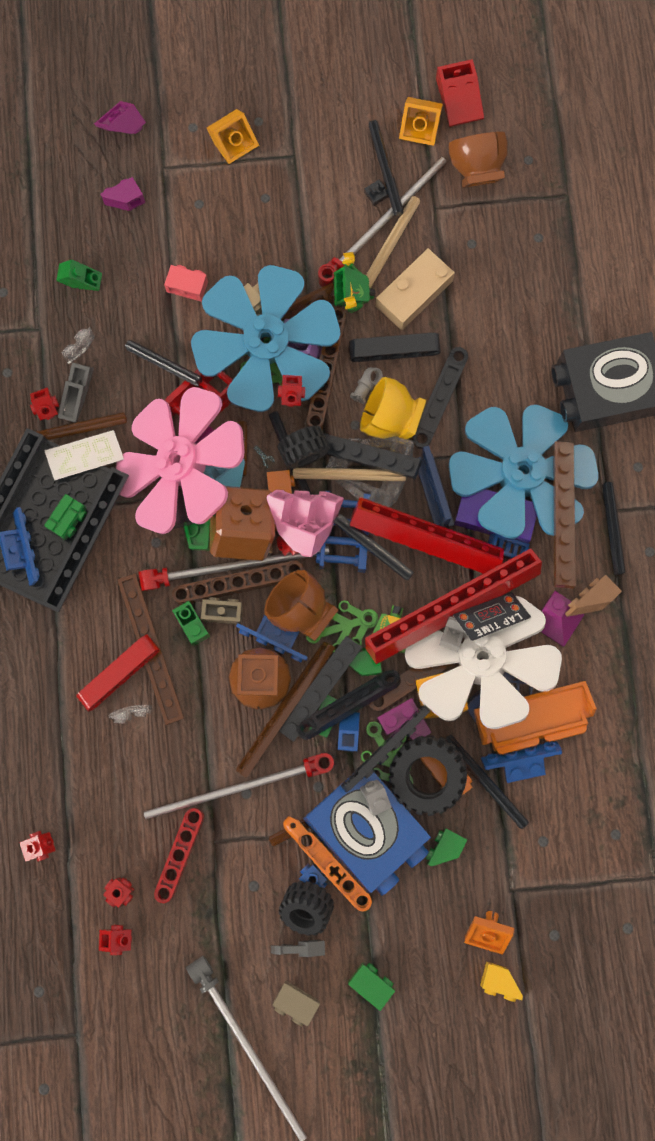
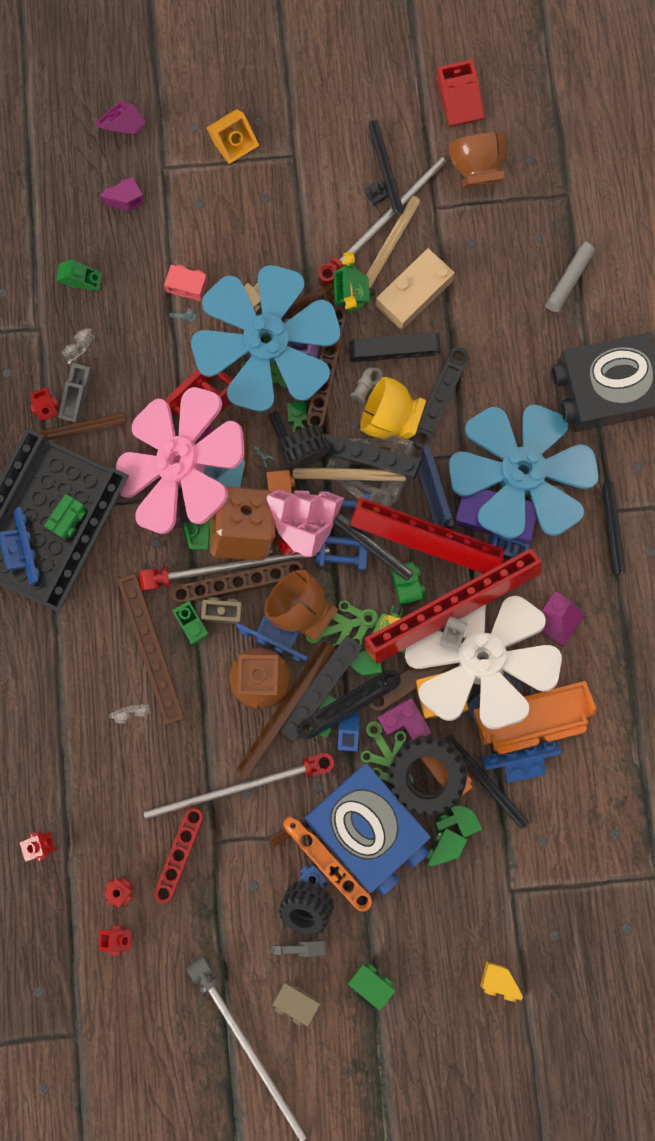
white sticker [45,430,124,480] -> none
red beam [76,634,160,712] -> none
black axle [125,340,202,386] -> none
red brick [278,375,305,407] -> none
black plate [341,705,430,793] -> none
light grey bracket [360,780,392,816] -> none
light orange slope [399,97,443,146] -> none
black sticker [453,592,531,641] -> none
orange tile [464,911,514,955] -> none
reddish brown plate [553,442,576,589] -> none
medium nougat slope [565,575,622,617] -> none
none -> clear light blue hand [169,309,197,323]
none -> green plate [287,402,307,432]
none -> green brick [390,562,425,606]
none -> green brick [434,806,482,838]
none -> light grey brick [545,241,595,312]

